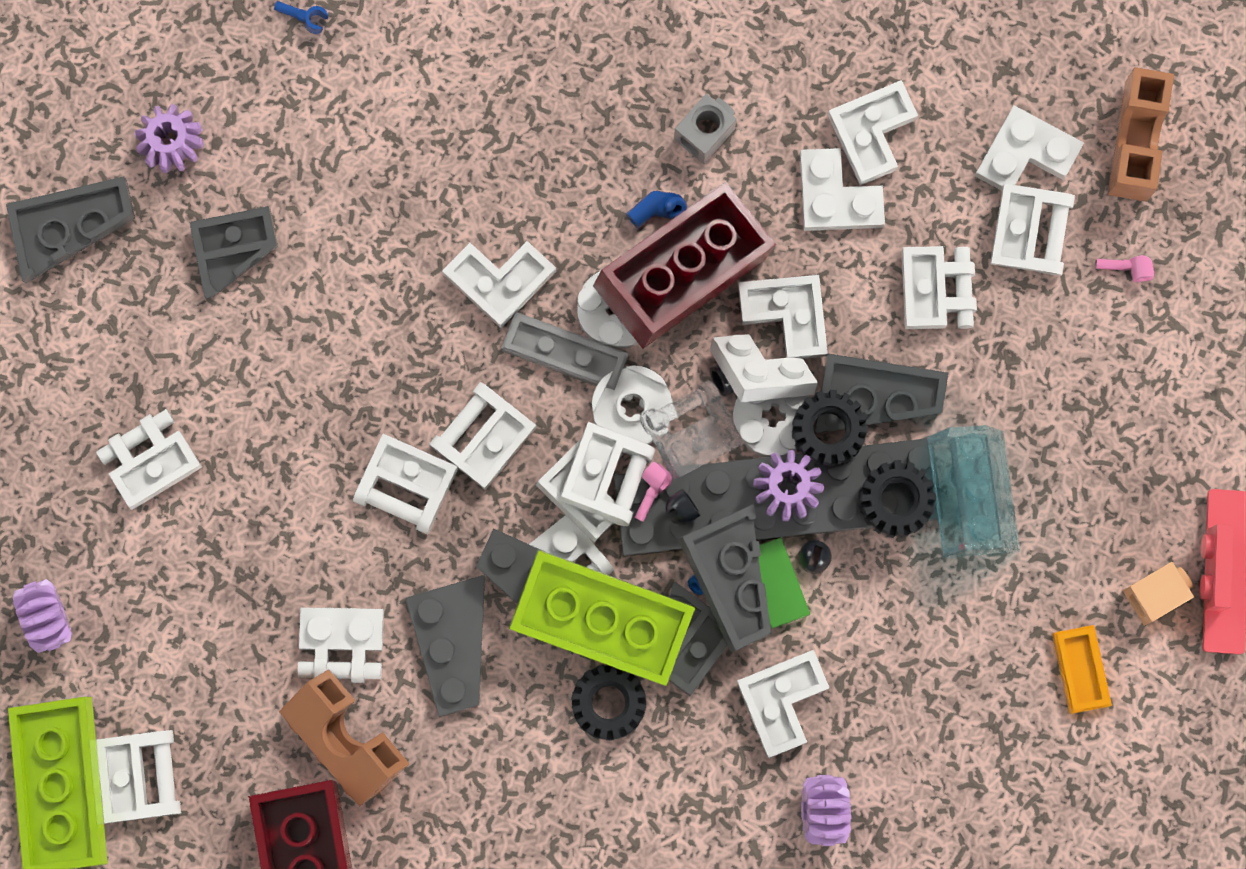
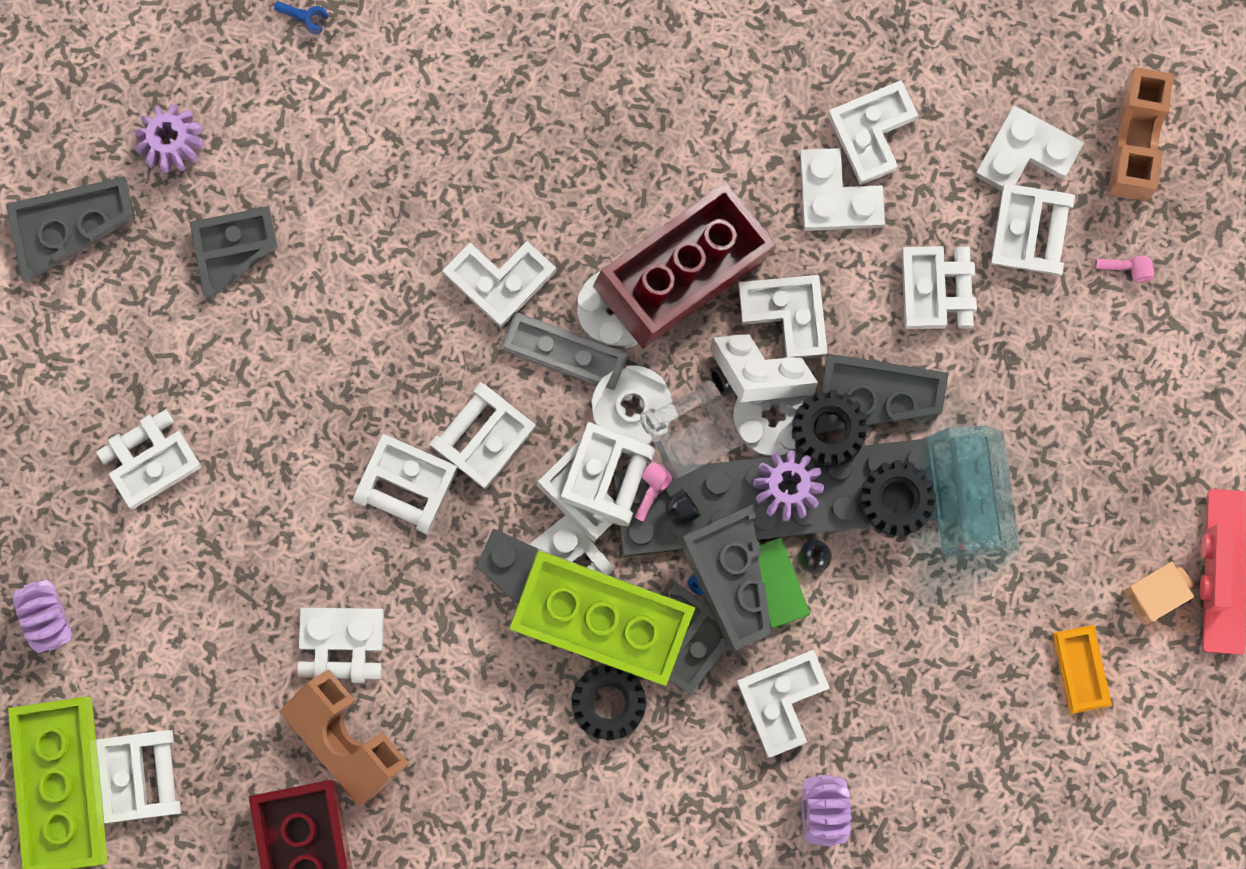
dark grey wing [406,575,485,717] -> none
blue arm [626,191,687,229] -> none
light grey brick [674,94,737,164] -> none

